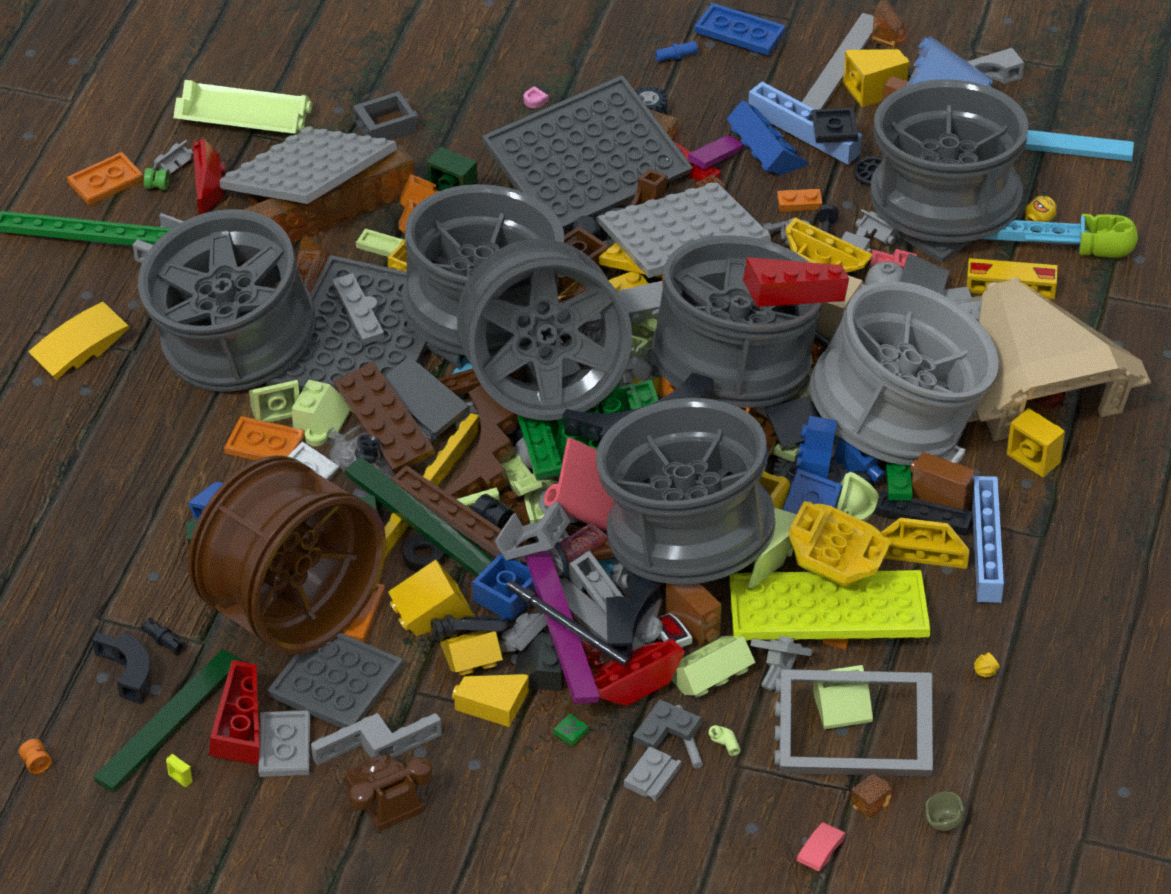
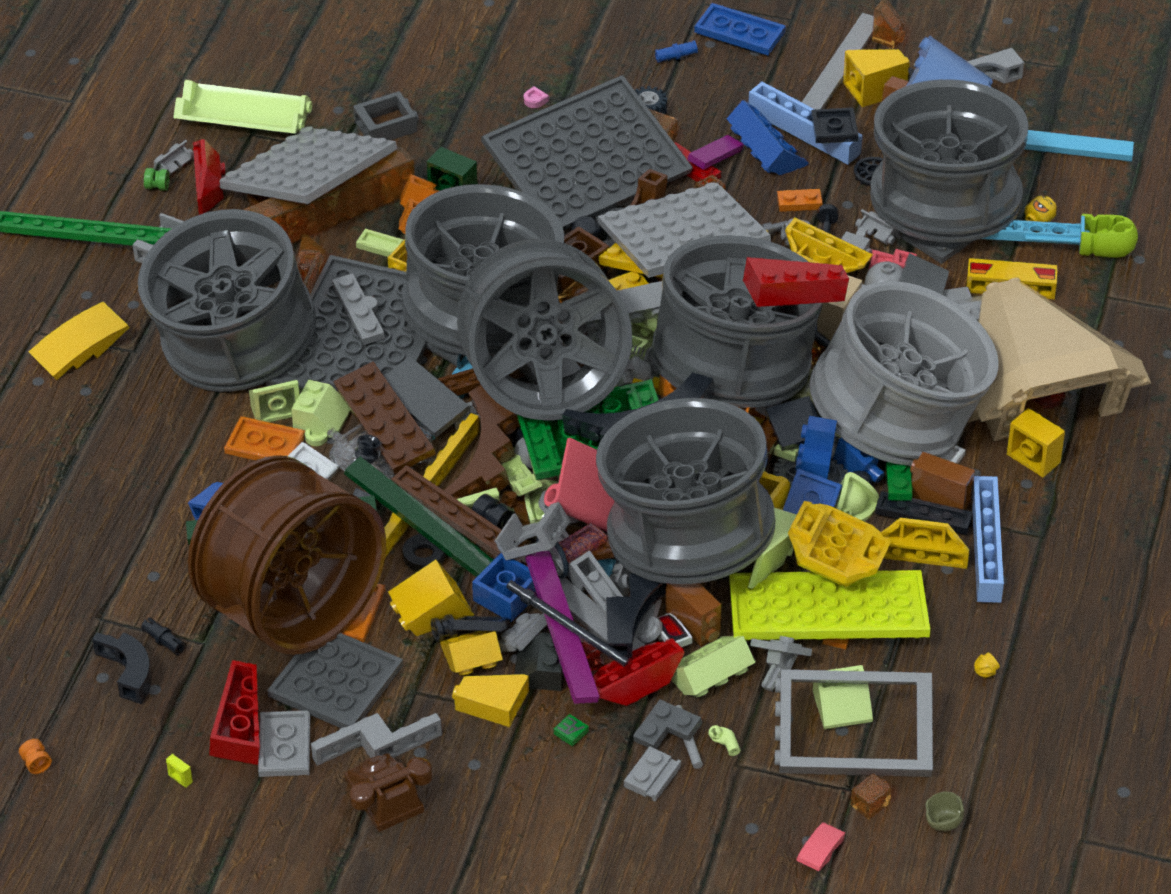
orange tile [67,152,144,206] -> none
dark green tile [94,649,241,793] -> none

